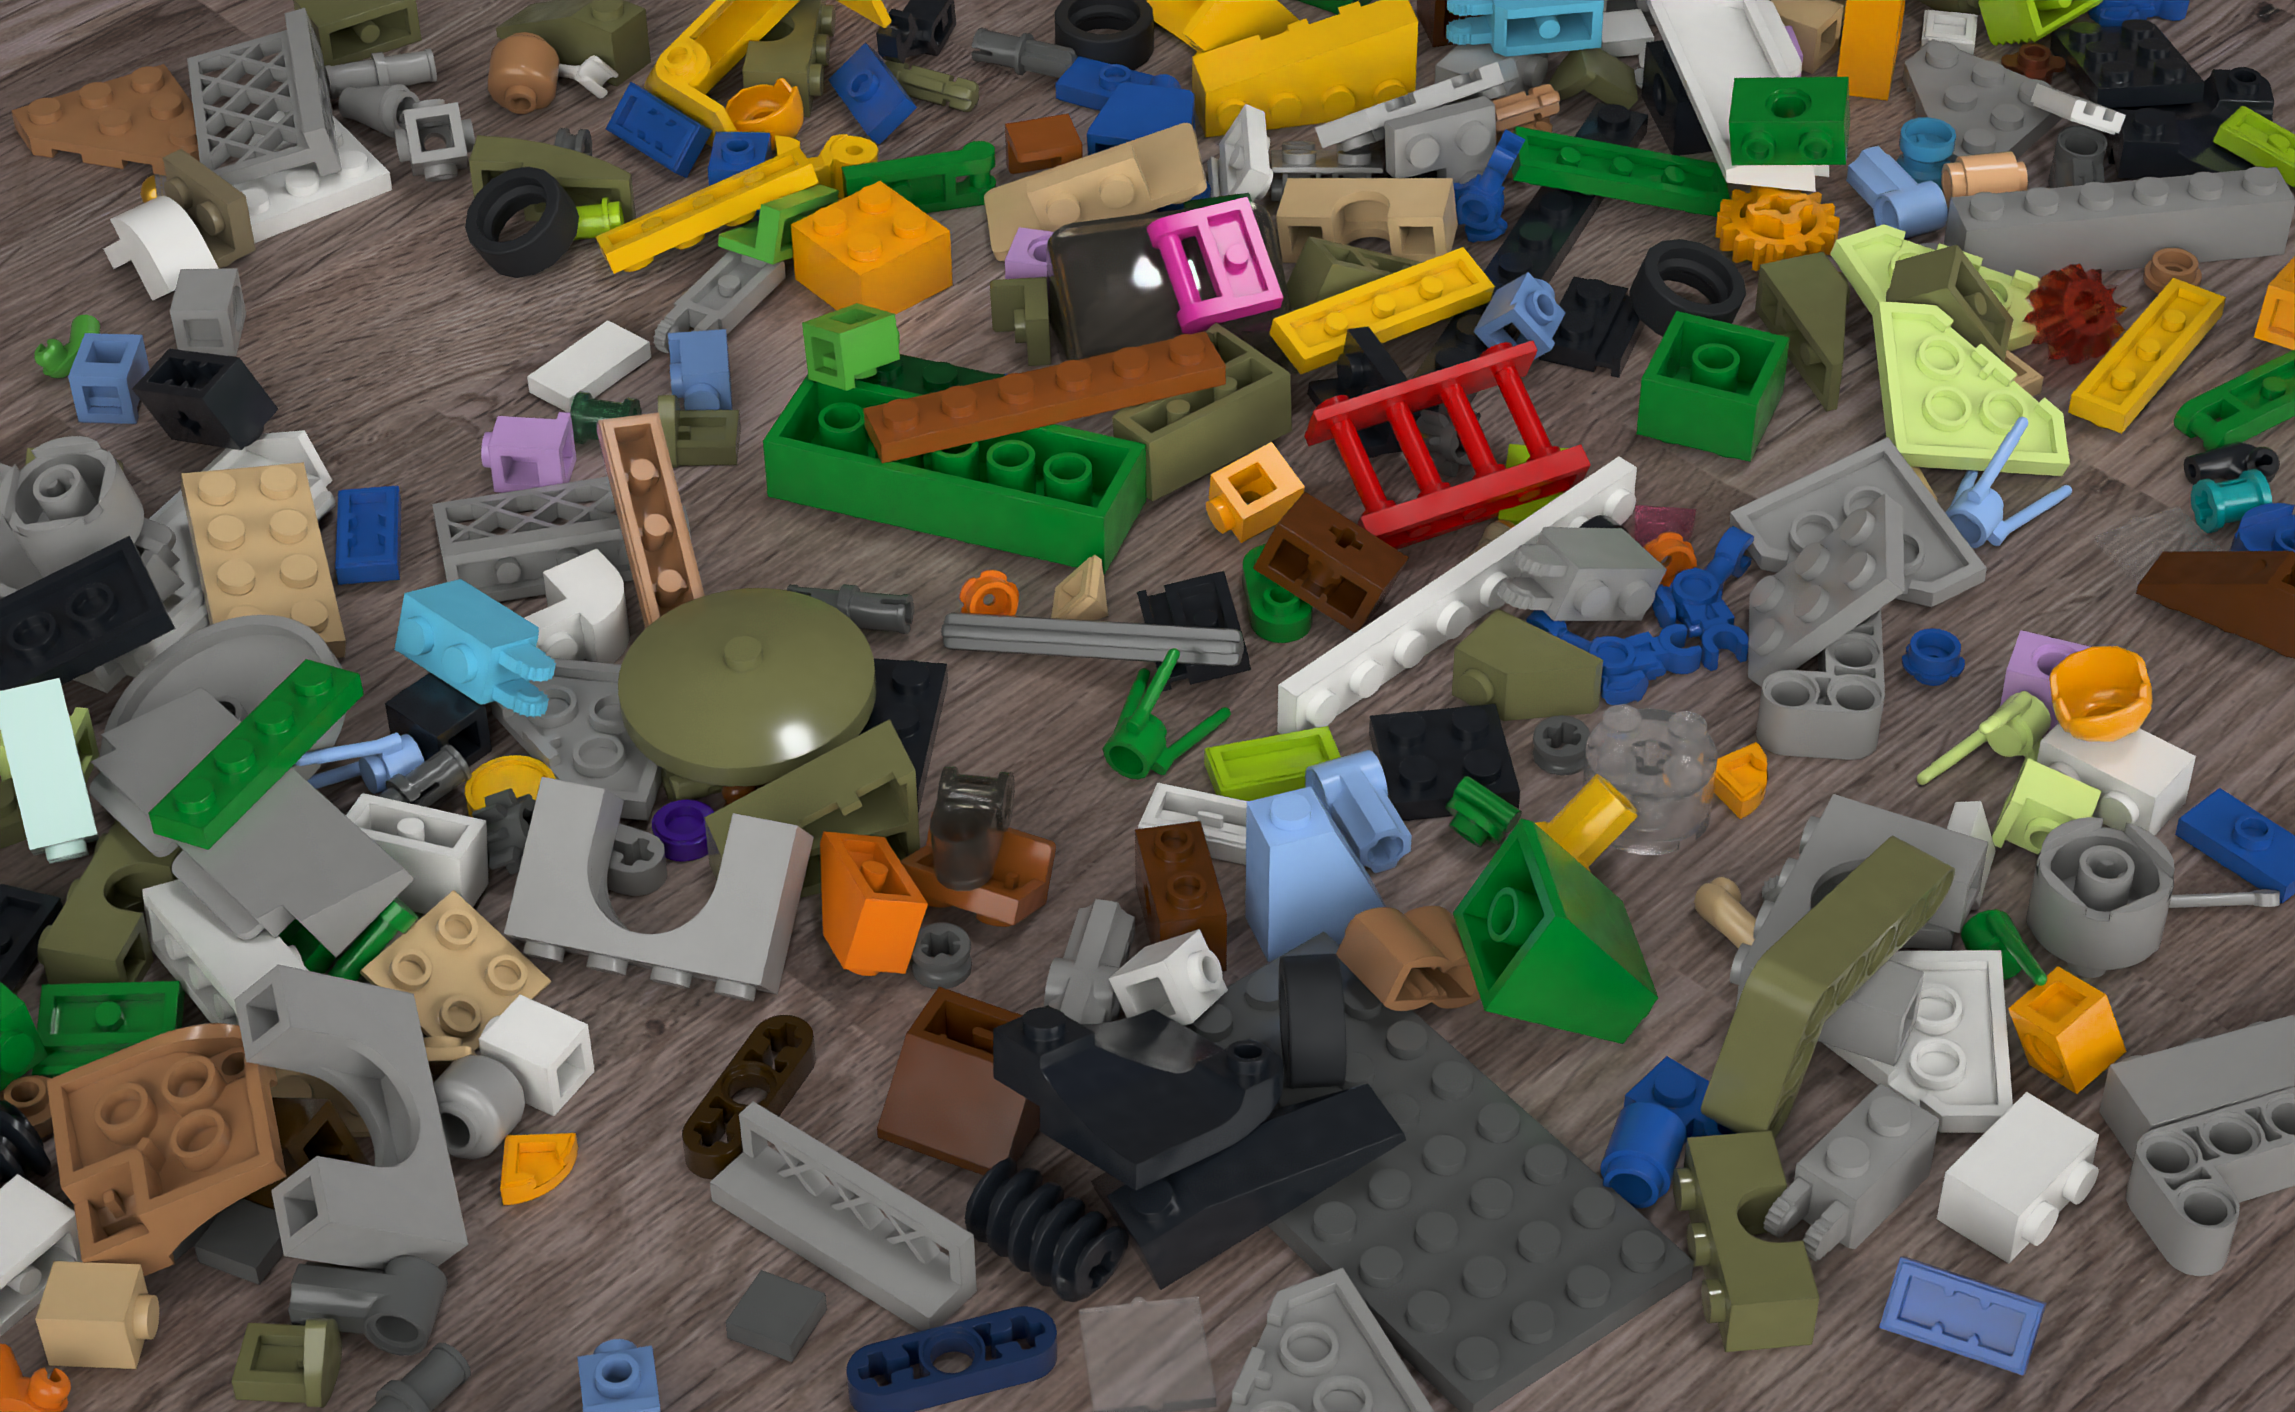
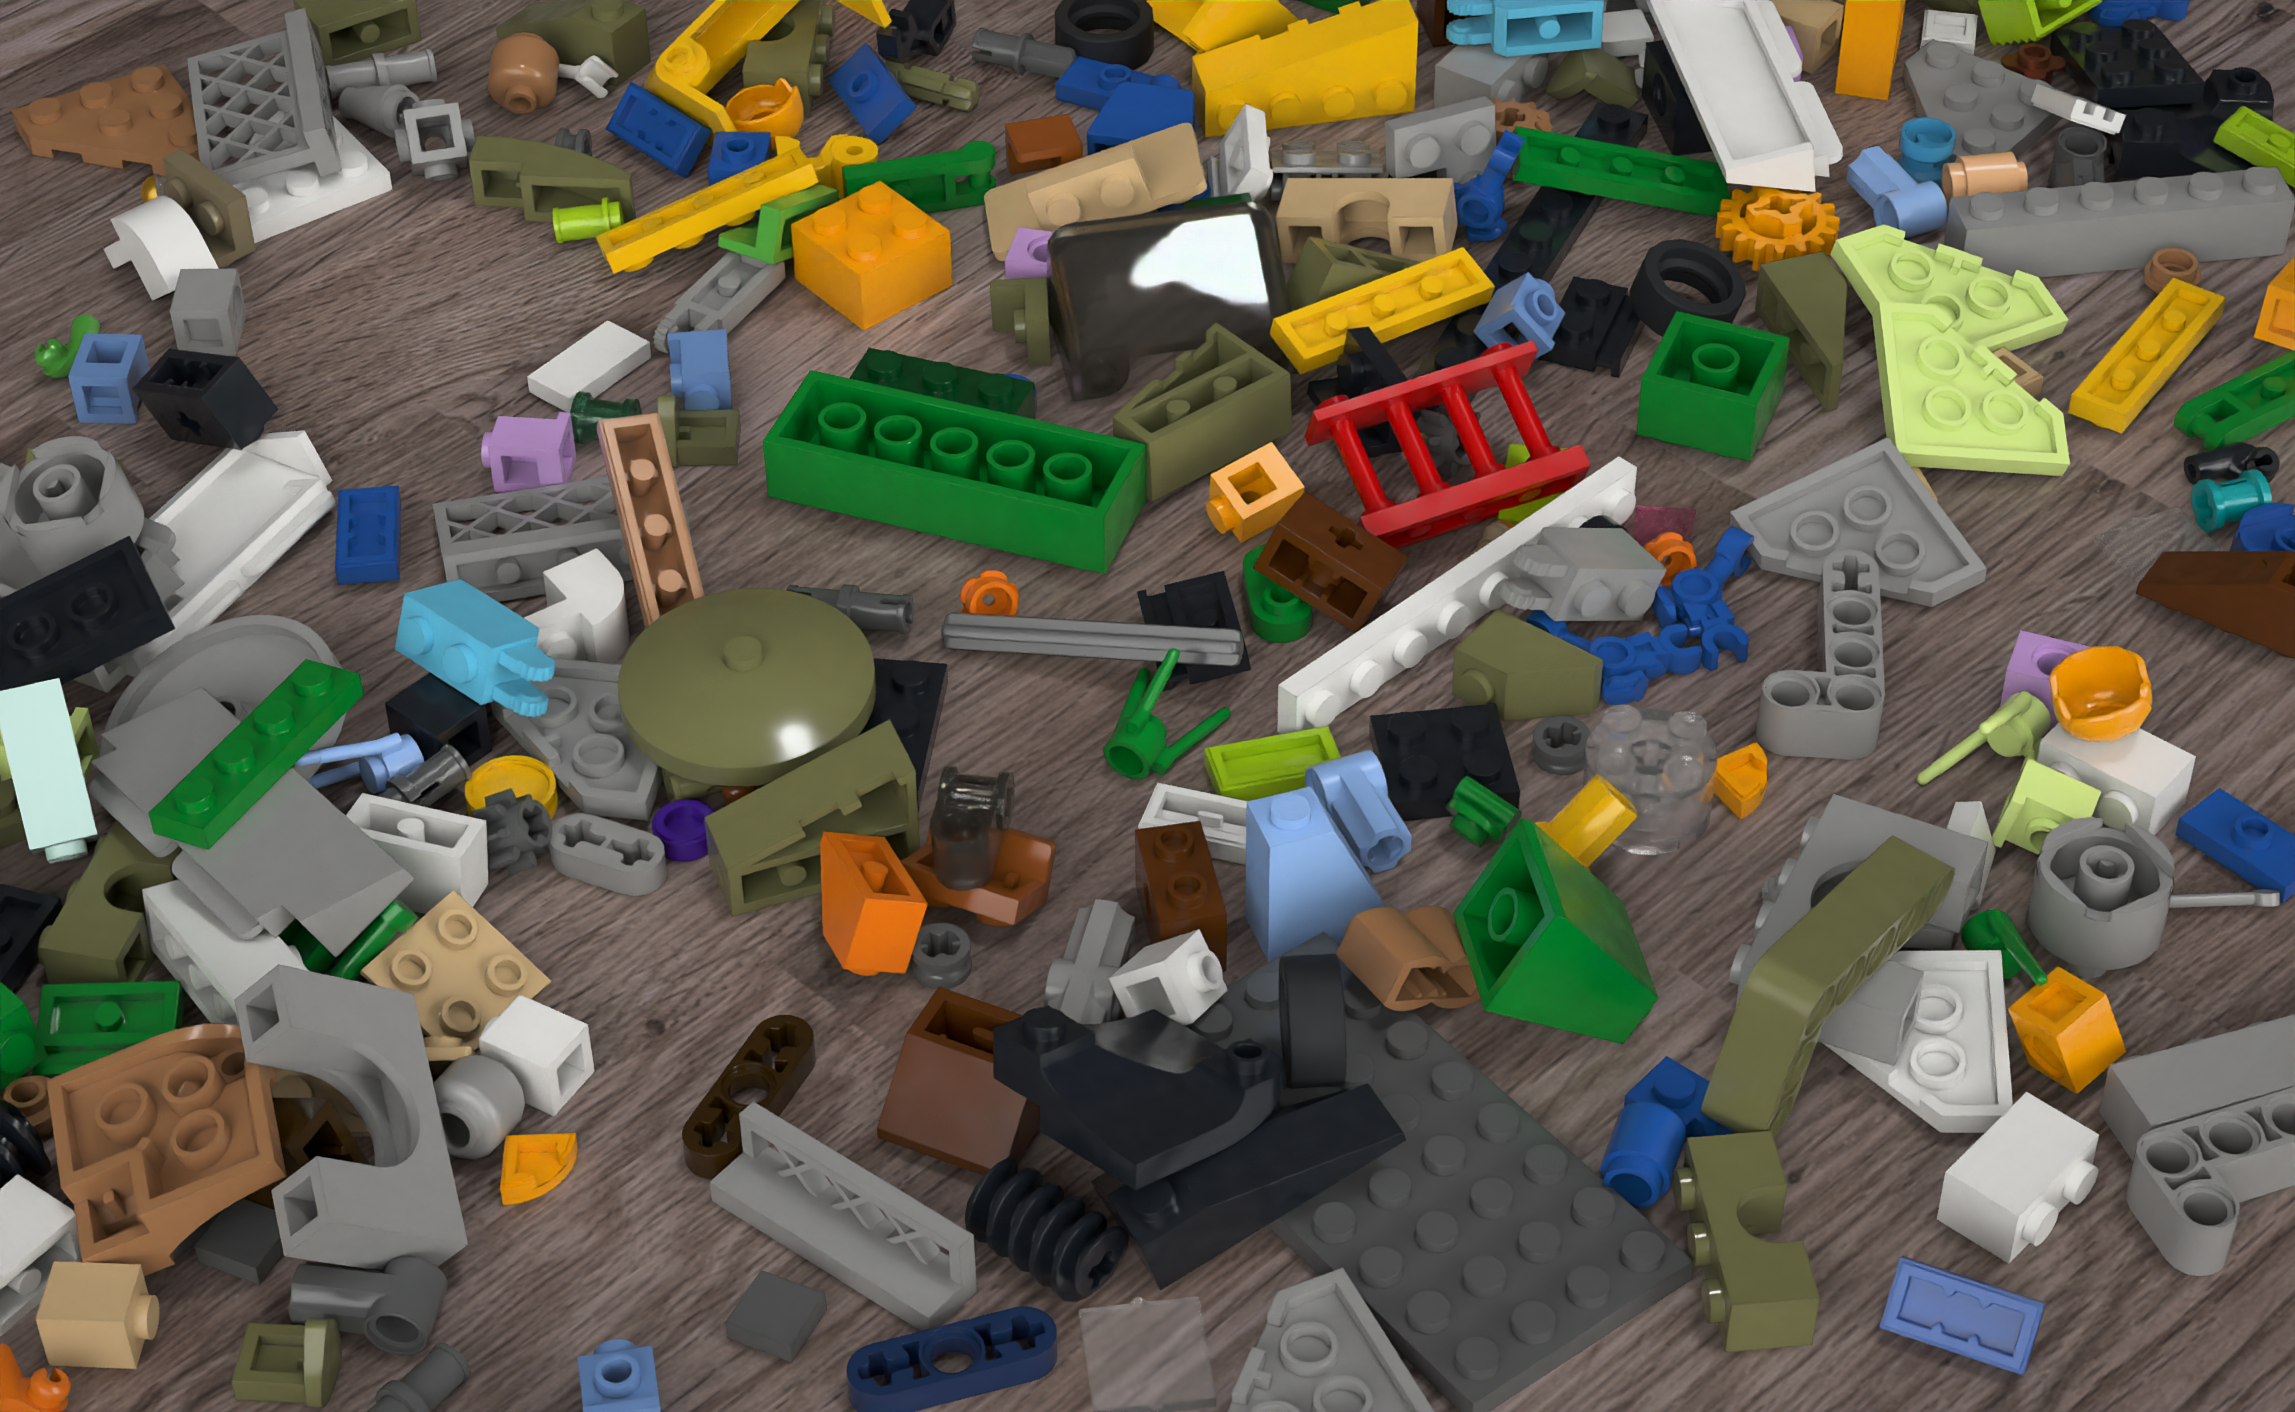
tan plate [181,462,346,658] -> none
black tyre [465,166,579,278] -> none
light grey arch [504,777,814,1002] -> none
bright green brick [802,303,900,391] -> none
dark orange plate [863,331,1226,463] -> none
tan slope [1051,555,1108,621] -> none
plate [1147,197,1283,334] -> none
light grey plate [1315,57,1520,153] -> none
medium nougat axle [1492,84,1561,134] -> none
tan arm [1694,877,1756,949] -> none
green brick [1729,77,1850,166] -> none
light grey plate [1748,494,1905,687] -> none
light grey hinge [1763,1083,1939,1262] -> none
olive slope [1886,244,2013,362] -> none
blue plate [1902,628,1965,686] -> none
light blue plant [1945,417,2072,548] -> none
clear red gear [2022,263,2127,365] -> none

